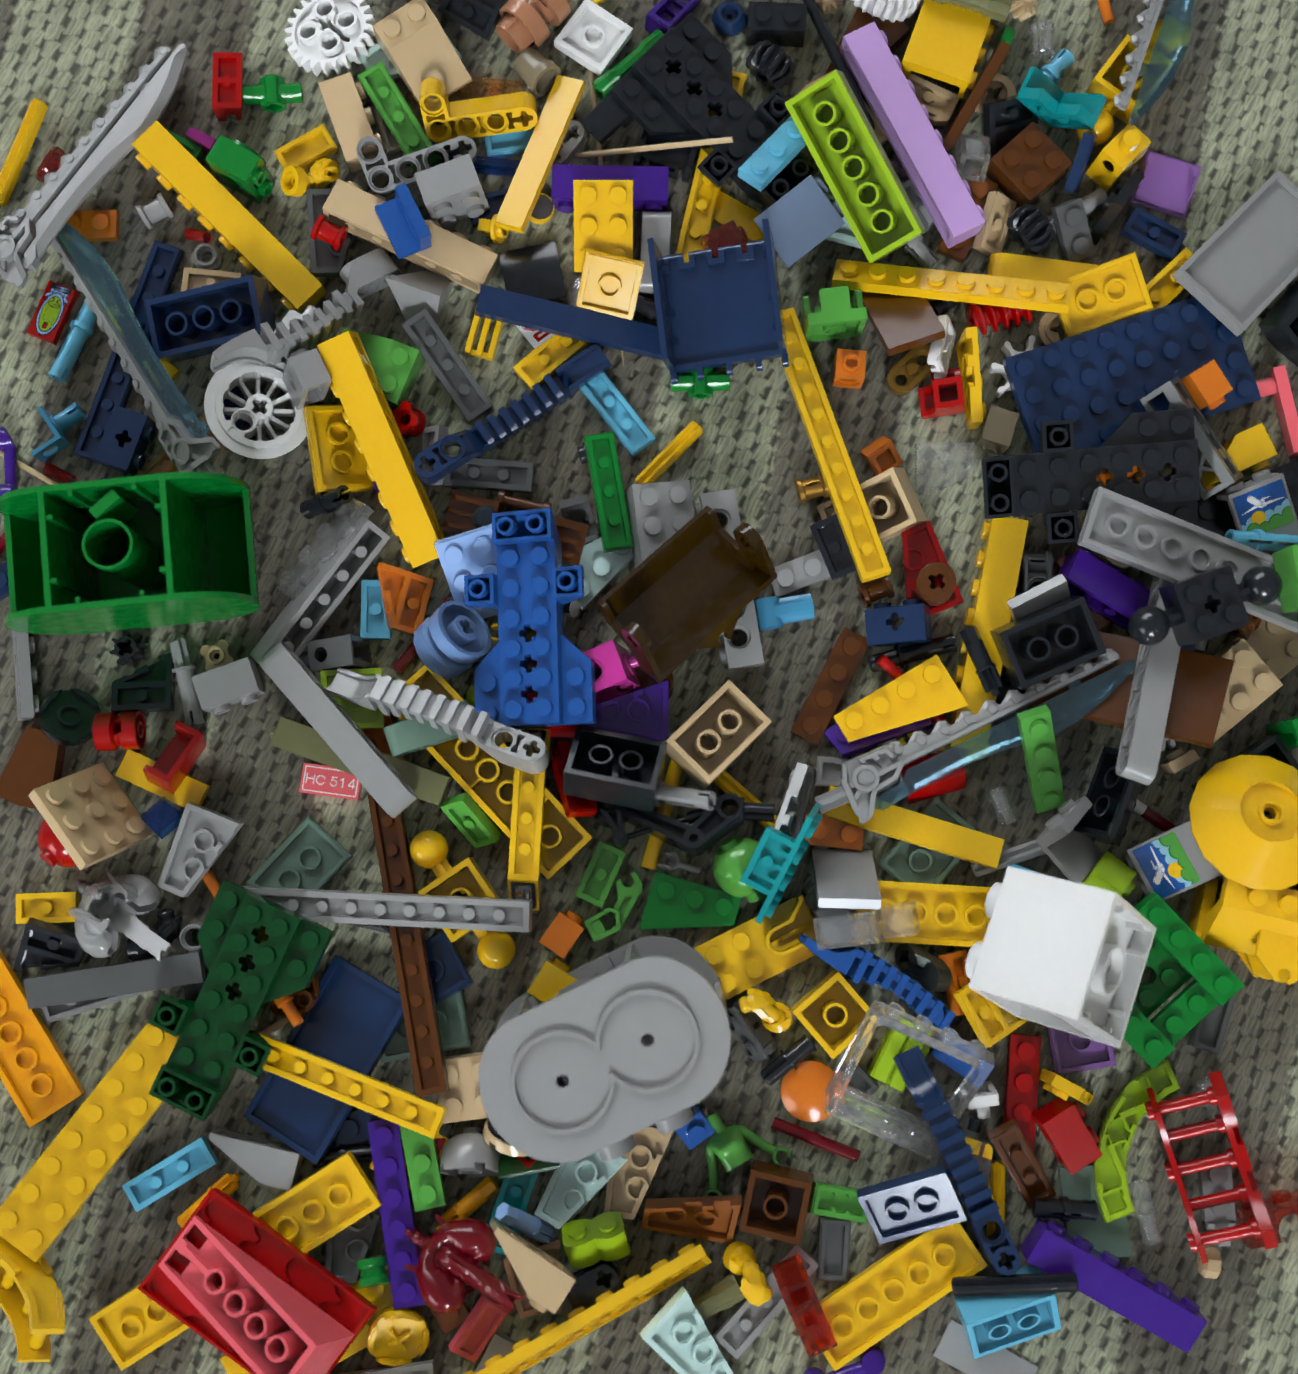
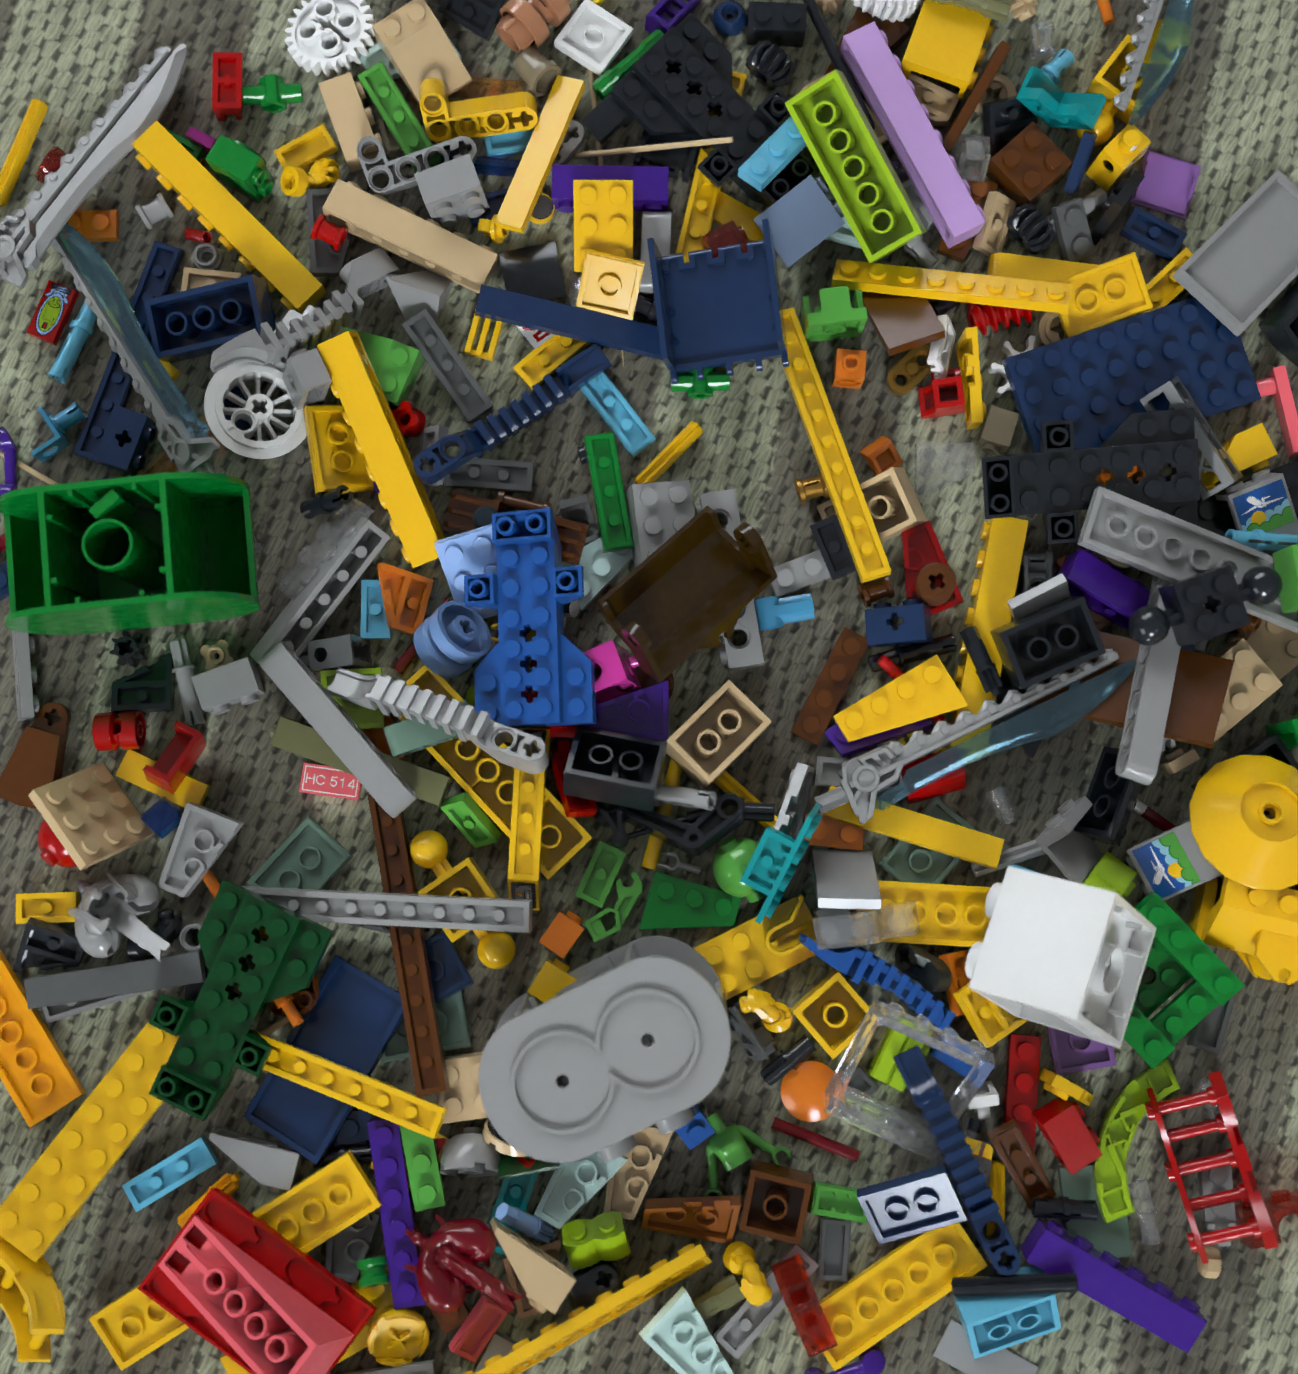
red piece [38,461,79,483] -> none
black tile [38,688,101,746] -> none
blue panel [375,183,431,259] -> none
light orange piece [436,1176,500,1230] -> none
green tile [993,25,1016,51] -> none
bright green plate [1017,704,1065,814] -> none
orange brick [1181,359,1233,411] -> none

